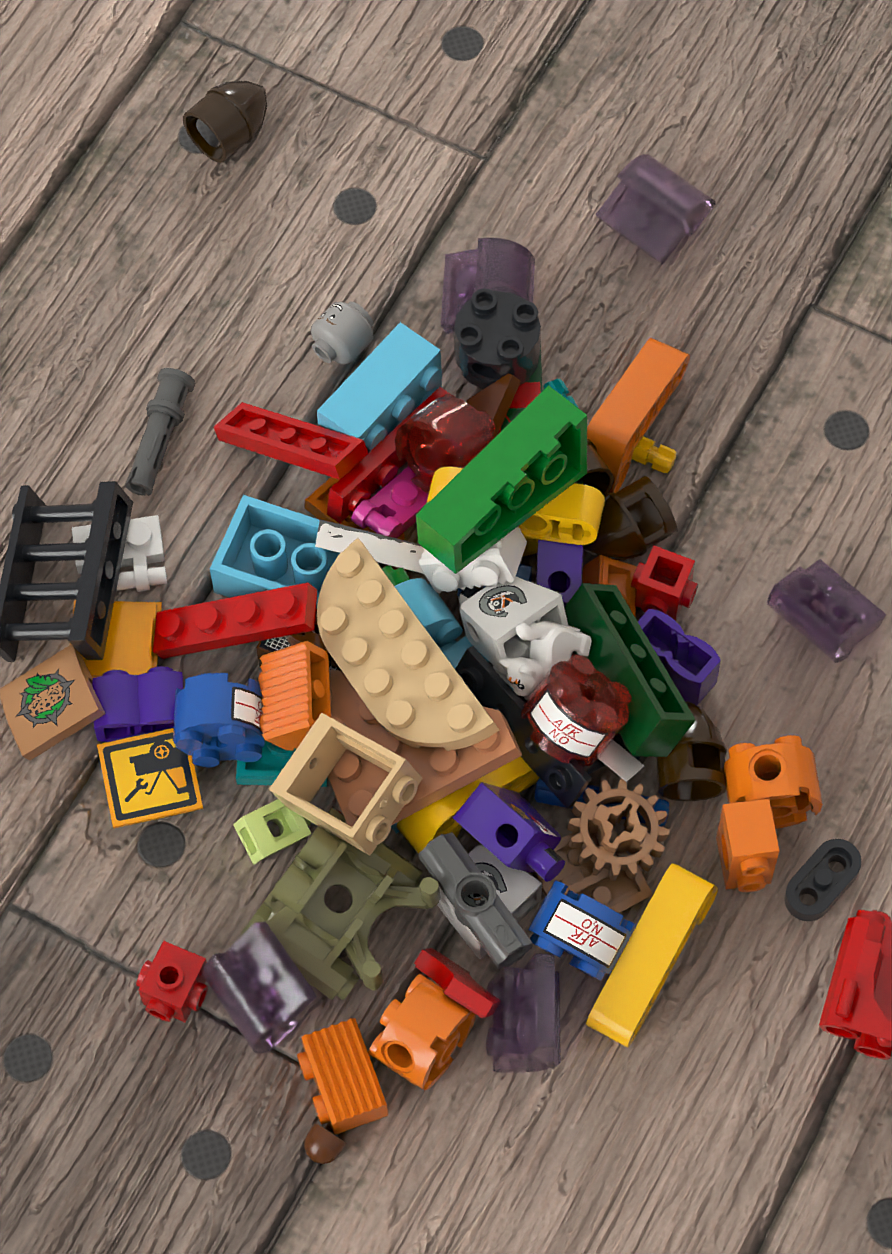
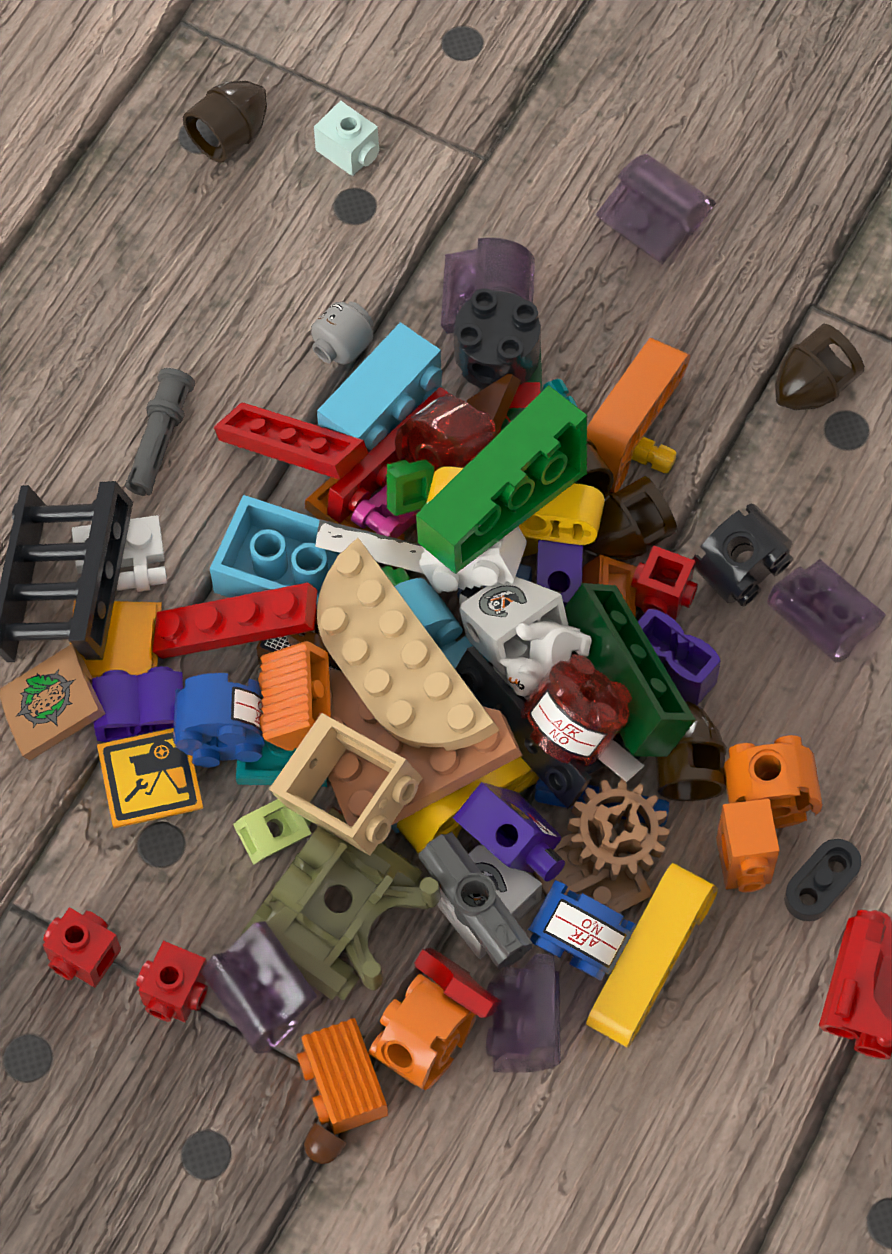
none -> red brick [43,907,121,988]
none -> light aqua brick [314,101,379,176]
none -> green tile [387,459,434,516]
none -> black brick [692,503,793,607]
none -> dark brown helmet [775,323,865,410]

